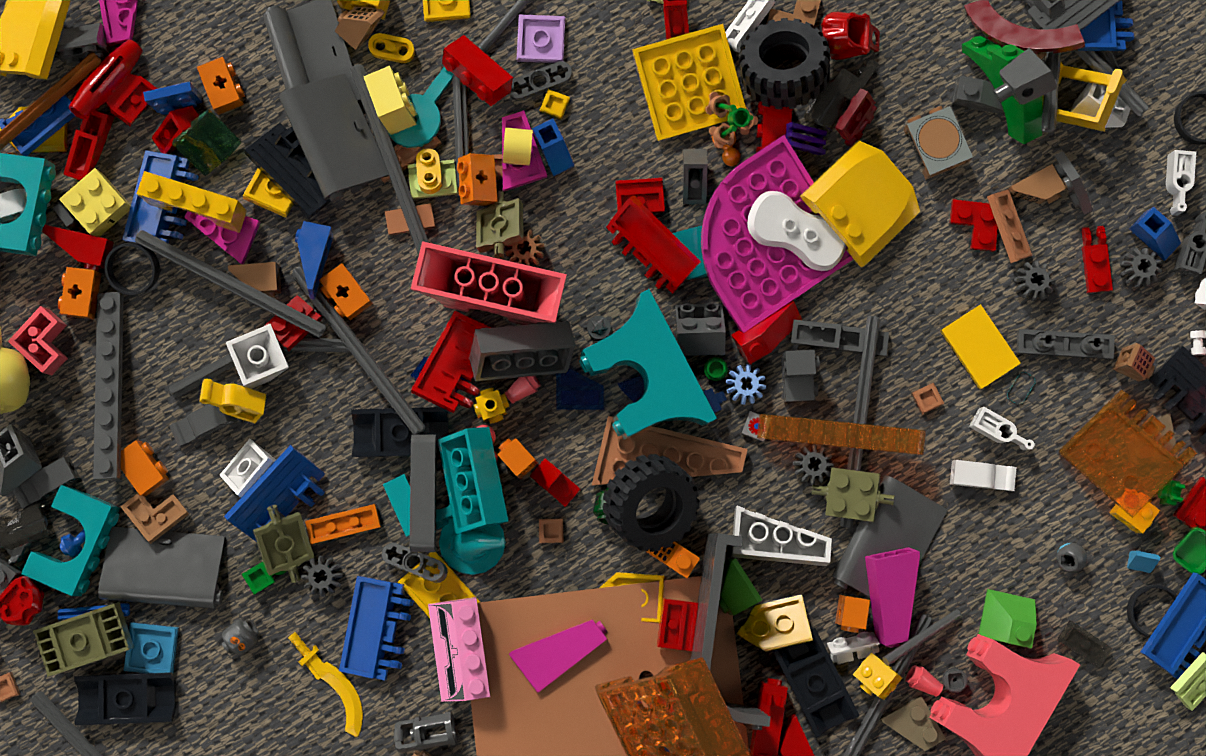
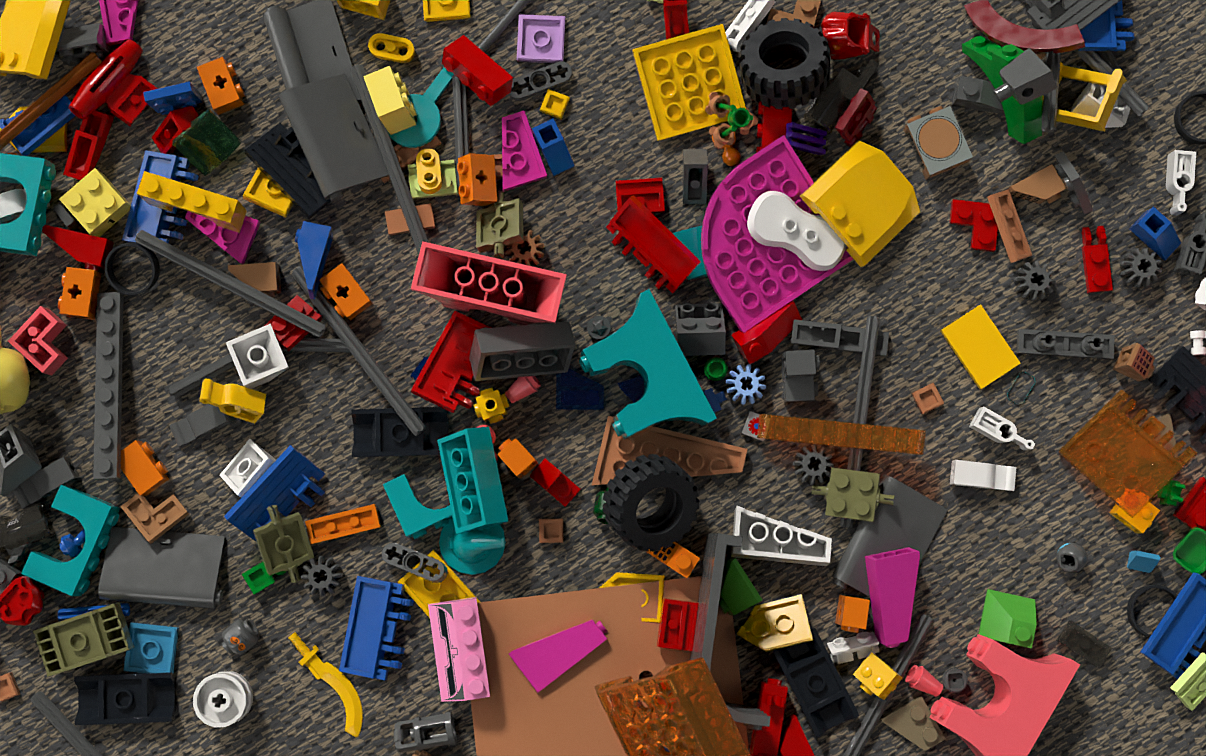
medium nougat slope [335,6,385,50] -> none
dark grey beam [410,435,437,553] -> none
light yellow piece [503,128,533,166] -> none
dark grey bar [882,609,962,666] -> none
none -> white wheel [193,671,253,727]

